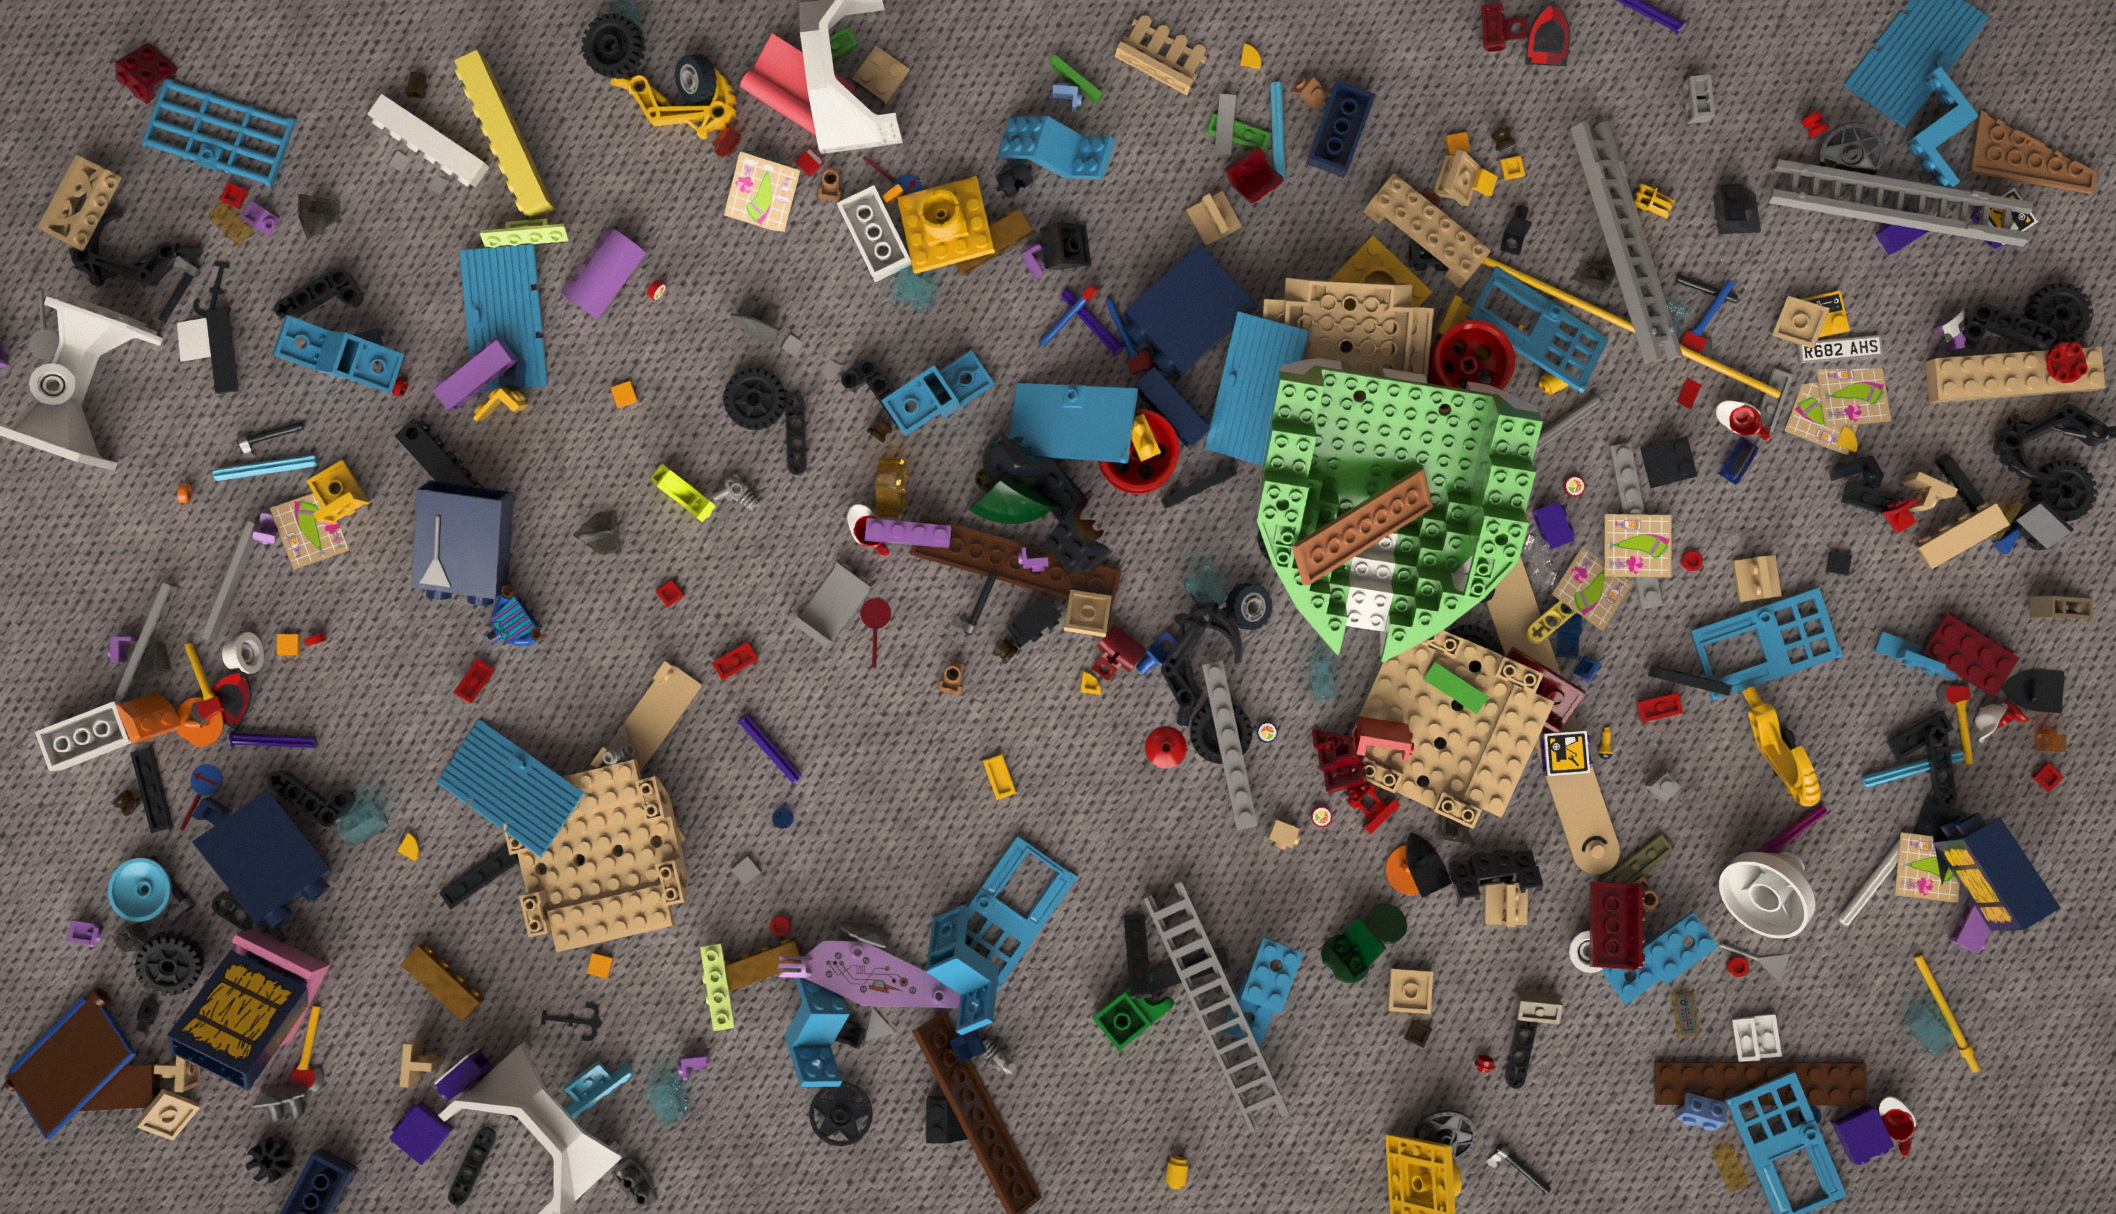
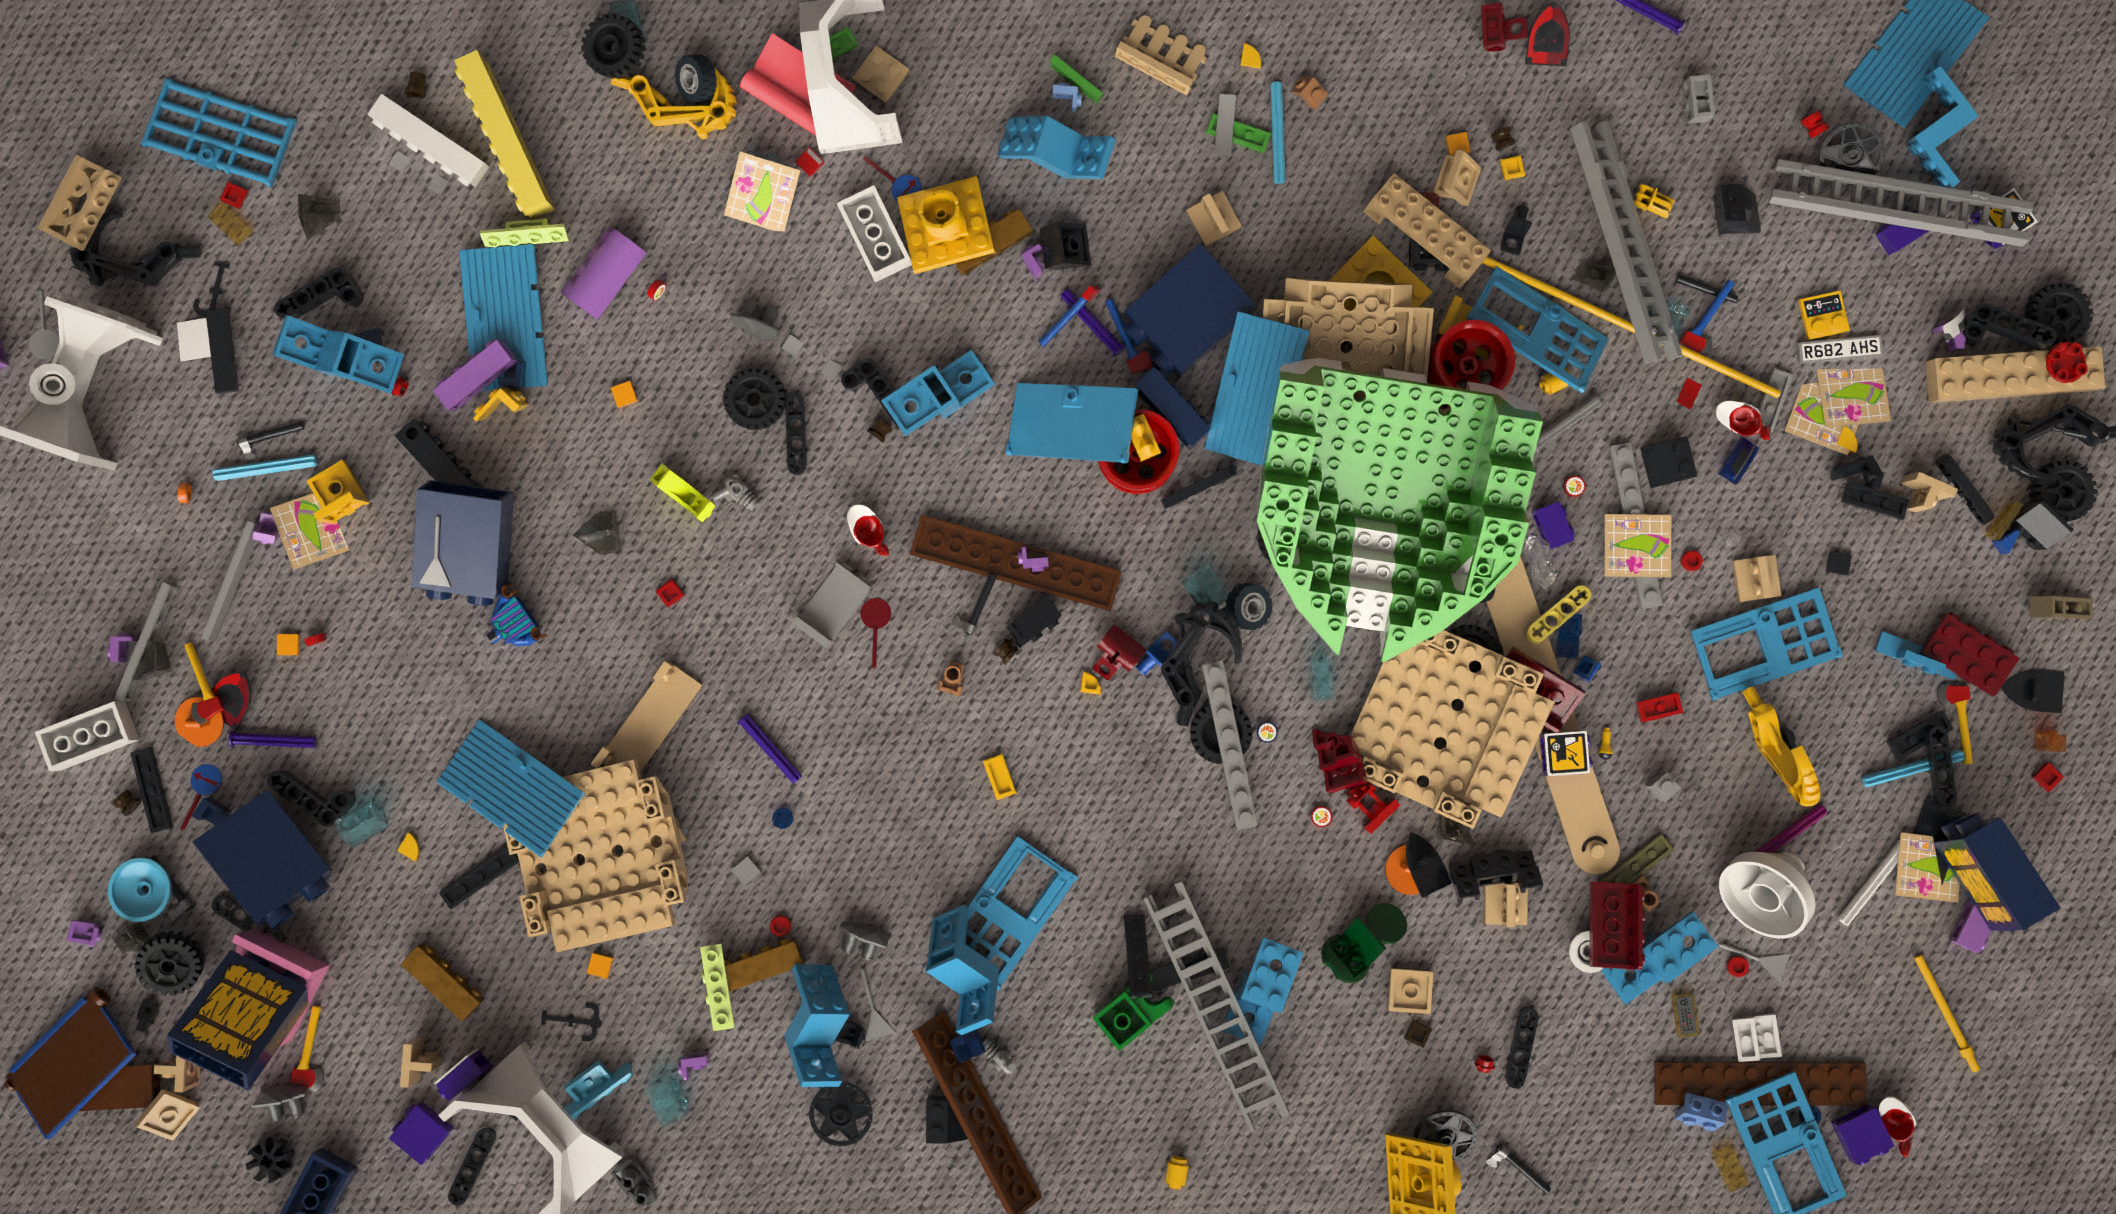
dark red bracket [115,43,177,104] -> none
orange slope [116,693,181,744] -> none
black piece [158,256,200,323] -> none
white piece [222,632,264,674] -> none
medium lavender bracket [240,200,279,235] -> none
red plate [453,658,495,705] -> none
light grey piece [603,728,636,765] -> none
clear red brick [712,126,741,158] -> none
red plate [712,641,759,681] -> none
lavender wing [778,941,960,1008] -> none
medium nougat plate [817,167,843,201] -> none
medium lavender brick [864,518,951,548] -> none
clear yellow brick [875,458,908,518] -> none
light orange tile [882,184,904,205] -> none
clear light blue brick [890,269,940,313] -> none
dark green brick [968,472,1055,524] -> none
dark brown wheel [975,469,994,490] -> none
black piece [982,432,1110,573] -> none
black wheel [995,159,1034,198] -> none
tan bracket [1064,590,1112,637] -> none
red dish [1145,727,1187,768] -> none
dark red bracket [1224,146,1284,203] -> none
tan brick [1267,818,1301,850] -> none
nougat plate [1291,469,1433,585] -> none
dark blue brick [1305,80,1376,178] -> none
red panel [1354,716,1414,762] -> none
bright green tile [1423,661,1489,714] -> none
yellow tile [1472,169,1498,196] -> none
dark tan panel [1516,990,1563,1024] -> none
sticker [1552,547,1633,631] -> none
black beam [1648,665,1733,696] -> none
tan plate [1772,296,1830,349] -> none
red bracket [1882,497,1918,534] -> none
clear light blue brick [1901,1007,1956,1058] -> none
tan brick [1916,501,2010,569] -> none
medium nougat wing [1968,110,2097,194] -> none
white hair [1975,701,2029,743] -> none

